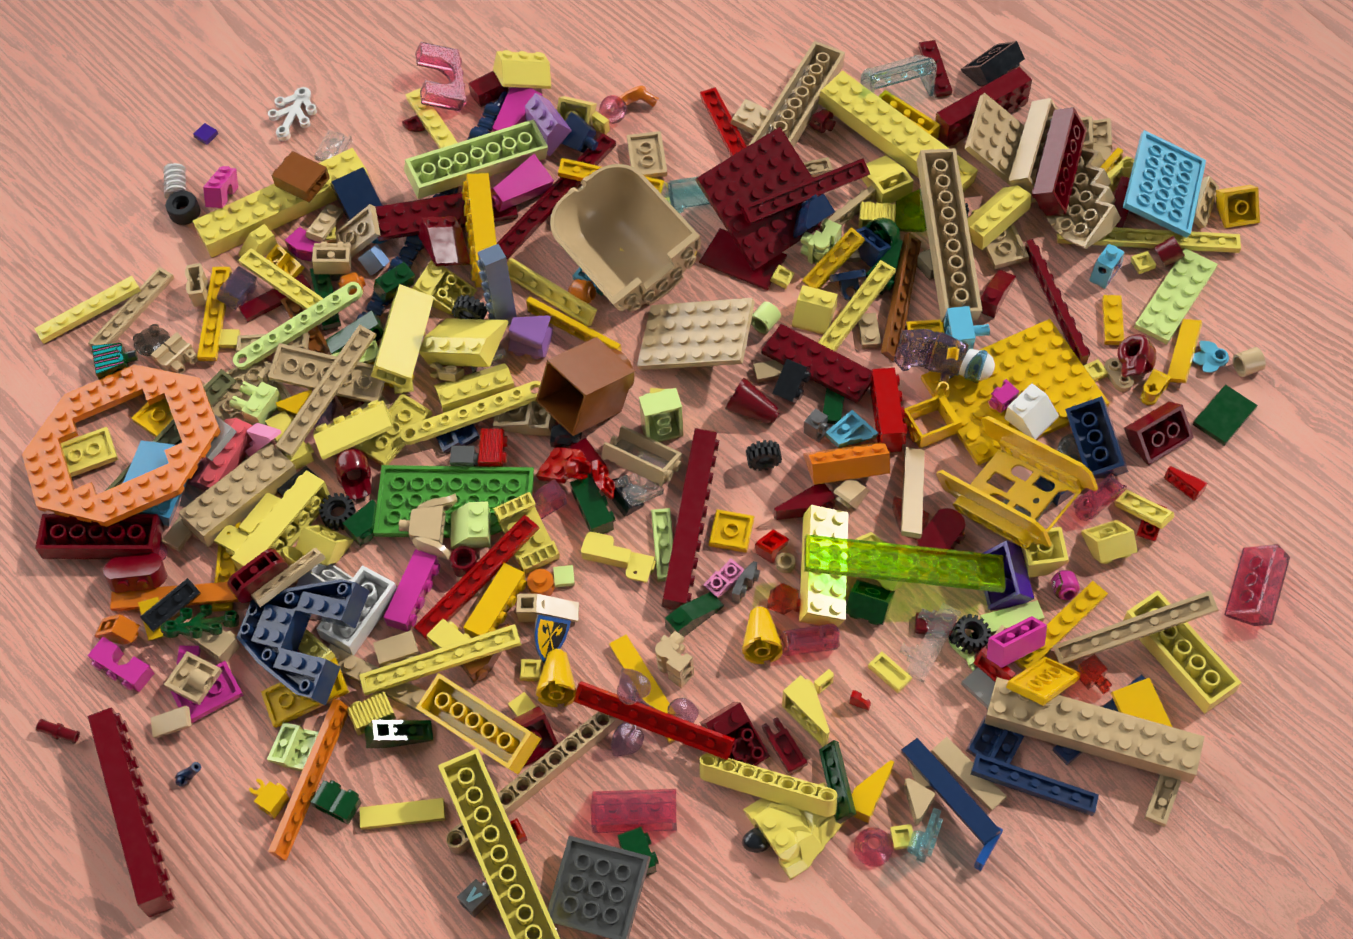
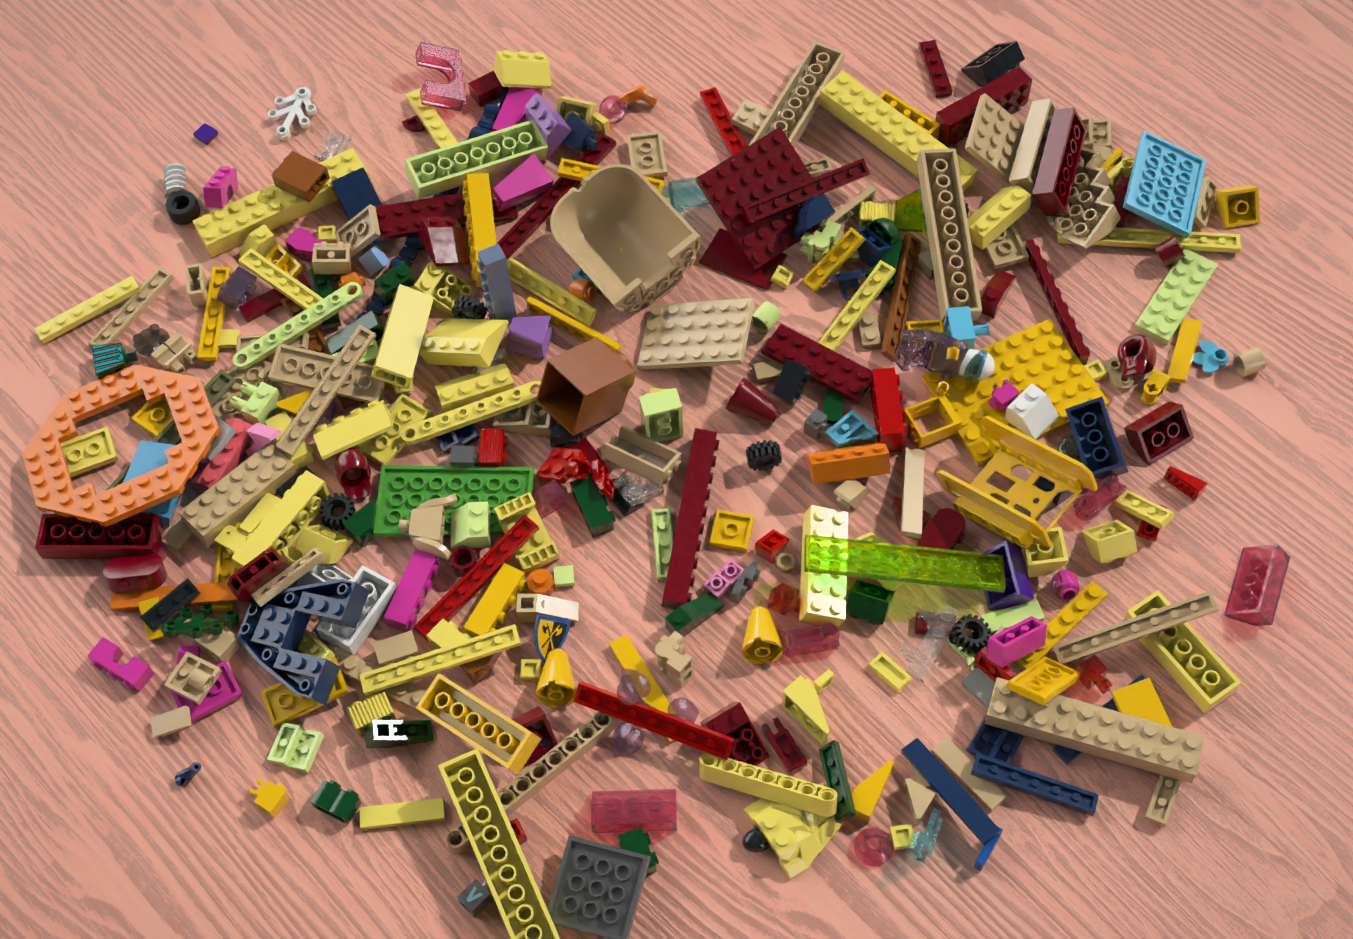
dark red pin [36,719,80,744] -> none
dark red brick [87,707,175,918] -> none
orange slope [94,614,140,645] -> none
orange plate [268,699,348,861] -> none
tan plate [306,204,344,243] -> none
tan plate [430,362,464,382] -> none
light yellow tile [508,692,536,716] -> none
light yellow piece [581,531,656,583] -> none
dark red slope [774,483,836,520] -> none
light yellow slope [792,285,838,335] -> none
dark red piece [809,109,836,134] -> none
red tile [849,690,871,711] -> none
clear light blue windscreen [860,55,937,96] -> none
light yellow slope [862,155,914,204] -> none
medium azure torso [1089,244,1125,289] -> none
yellow plate [1102,295,1124,345] -> none
light yellow plate [1130,251,1156,274] -> none
dark green tile [1192,384,1258,446] -> none

